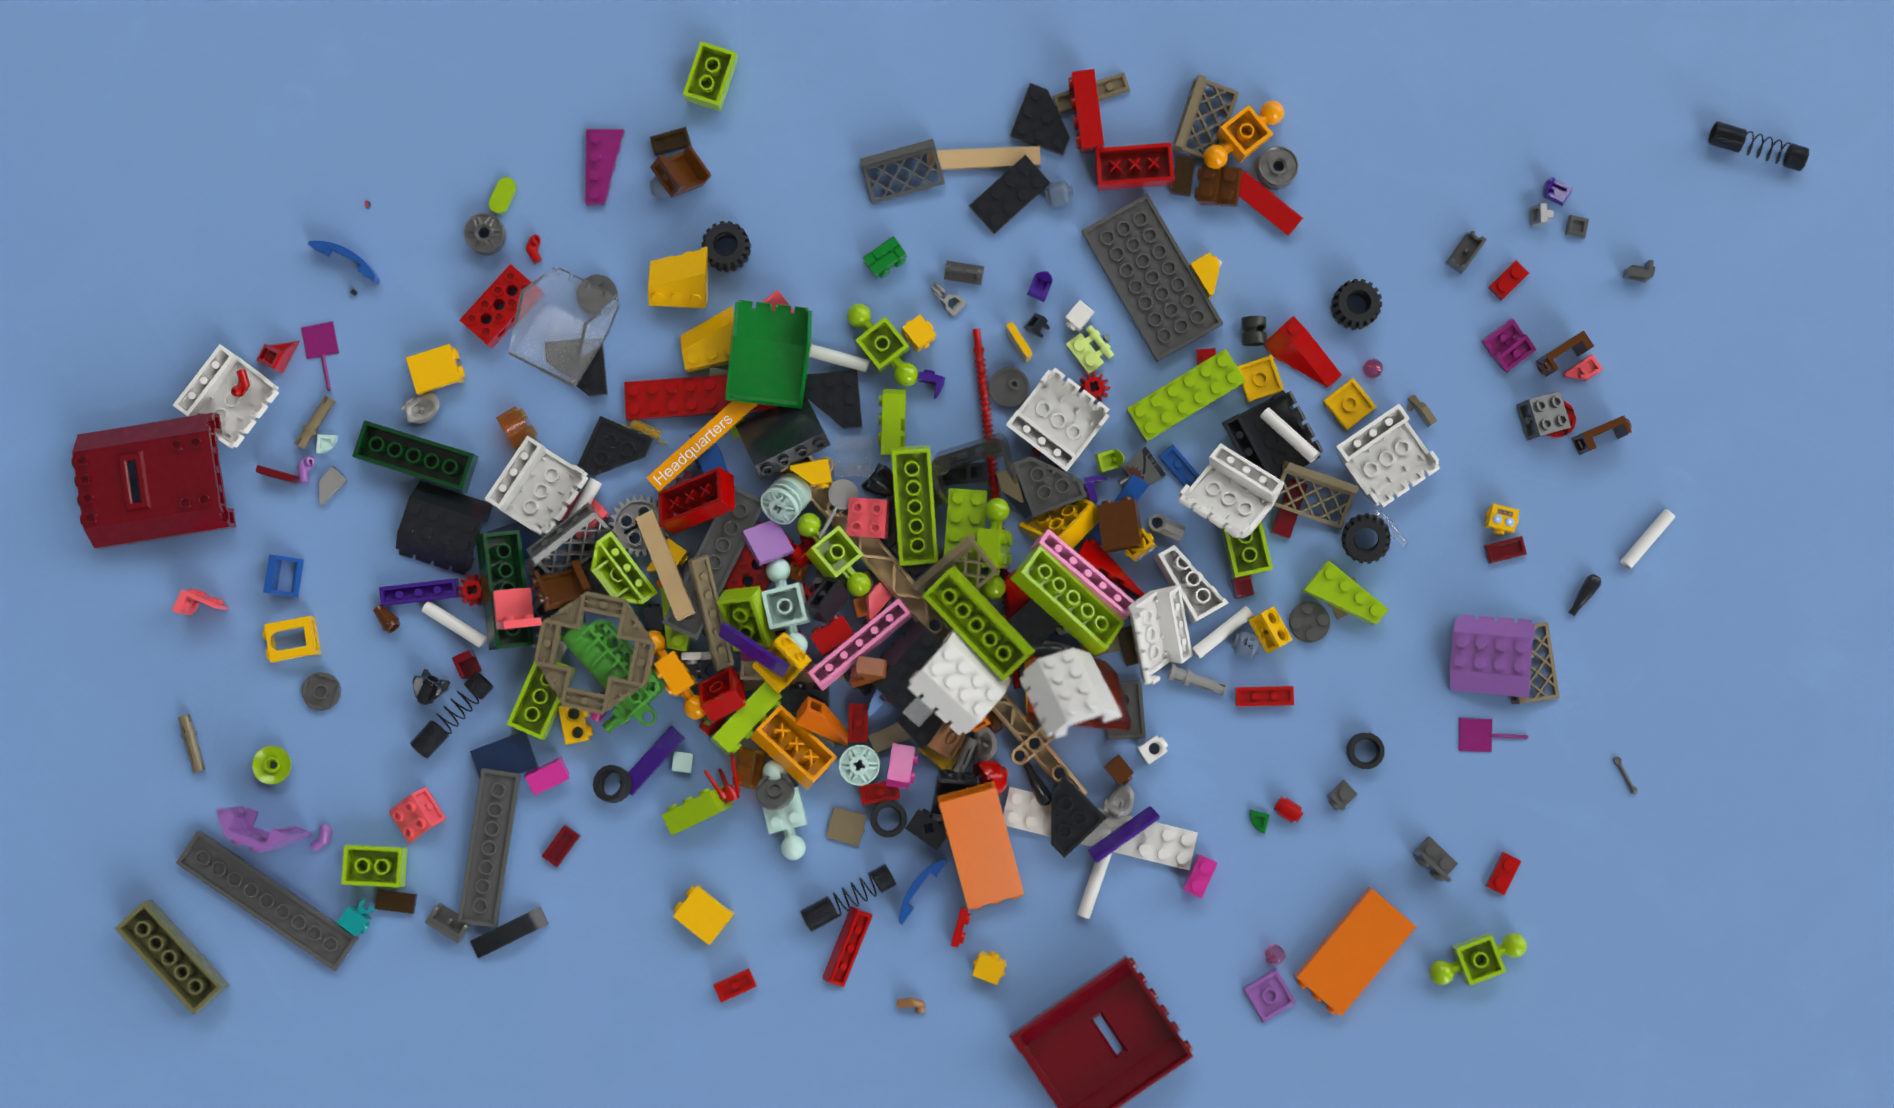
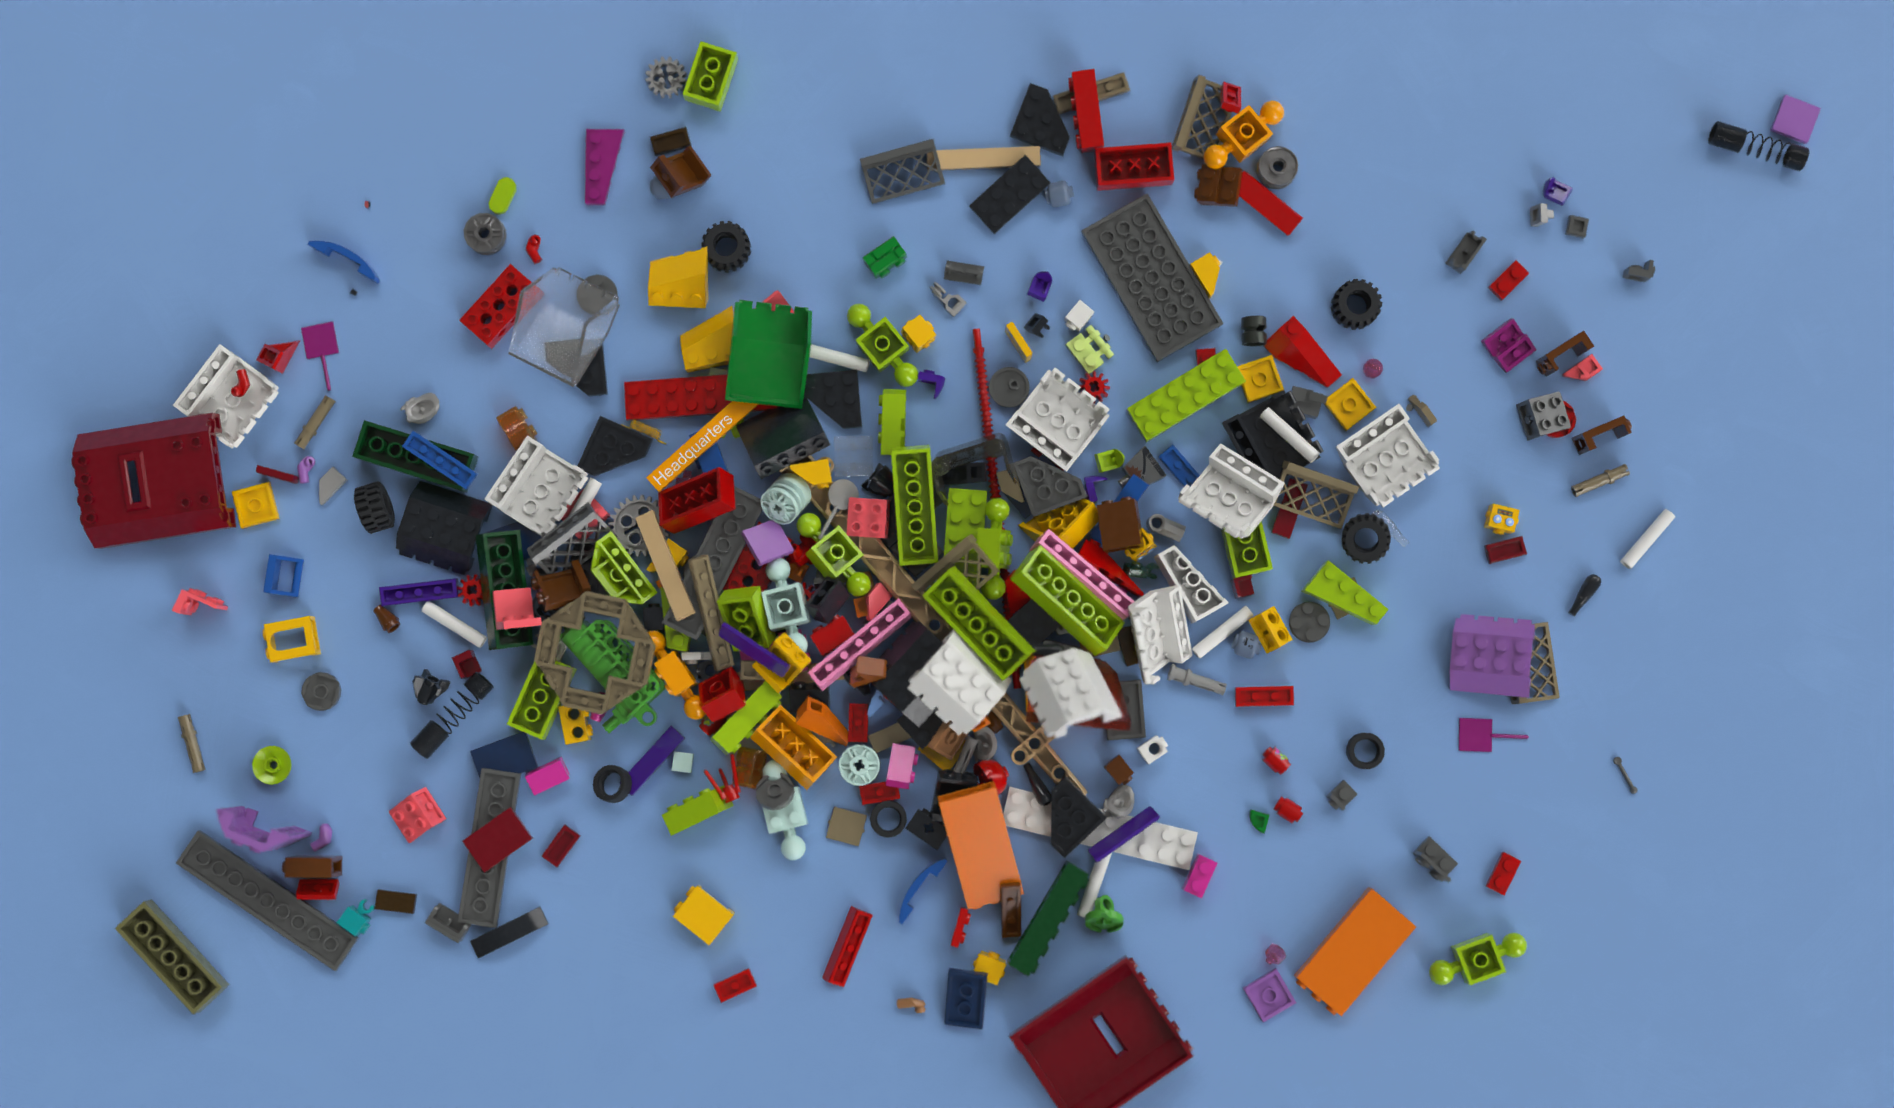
light aqua tile [316,434,338,454] -> none
lime brick [341,844,408,887] -> none
yellow panel [406,344,465,396] -> none
black piece [800,864,896,932] -> none
dark brown tile [1171,156,1195,197] -> none
none -> yellow tile [232,482,280,529]
none -> reddish brown brick [282,855,343,878]
none -> red plate [296,879,340,900]
none -> black tyre [354,481,395,534]
none -> blue plate [402,431,478,490]
none -> dark red tile [462,807,533,873]
none -> light grey gear [645,56,687,99]
none -> dark blue tile [944,968,988,1030]
none -> reddish brown tile [1000,882,1021,938]
none -> dark green brick [1007,860,1090,976]
none -> bright green tile [1085,895,1124,933]
none -> clear green plate [1122,561,1159,579]
none -> red plate [1221,82,1241,114]
none -> red brick [1262,746,1291,775]
none -> dark grey piece [1291,386,1328,419]
none -> dark tan pin [1571,464,1630,497]
none -> medium lavender tile [1770,94,1821,144]

